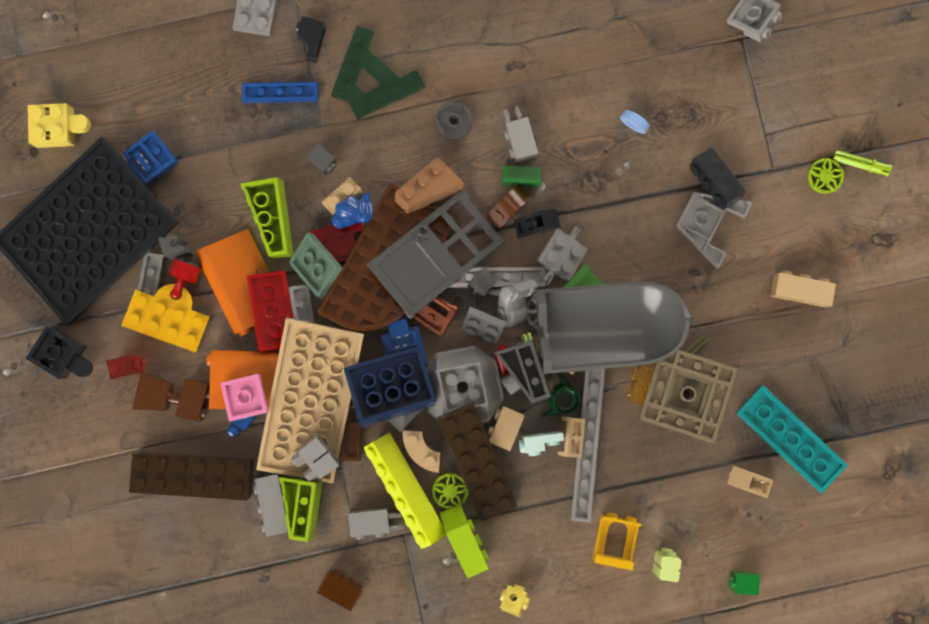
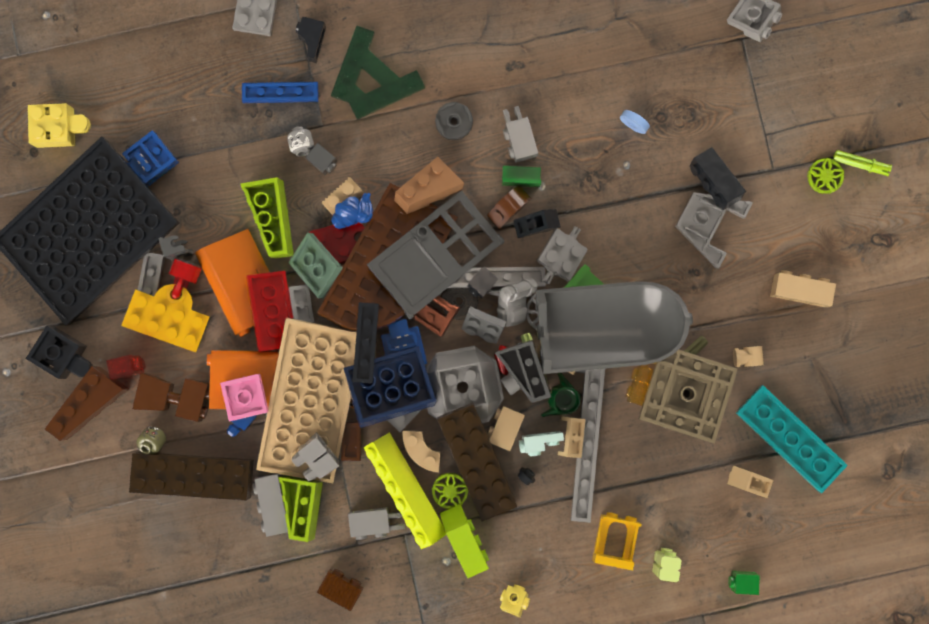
none -> reddish brown wedge [45,366,129,441]
none -> olive head [136,426,166,454]
none -> light grey head [287,127,314,157]
none -> black plate [352,302,379,383]
none -> black plate [518,467,536,485]
none -> tan piece [733,346,764,367]

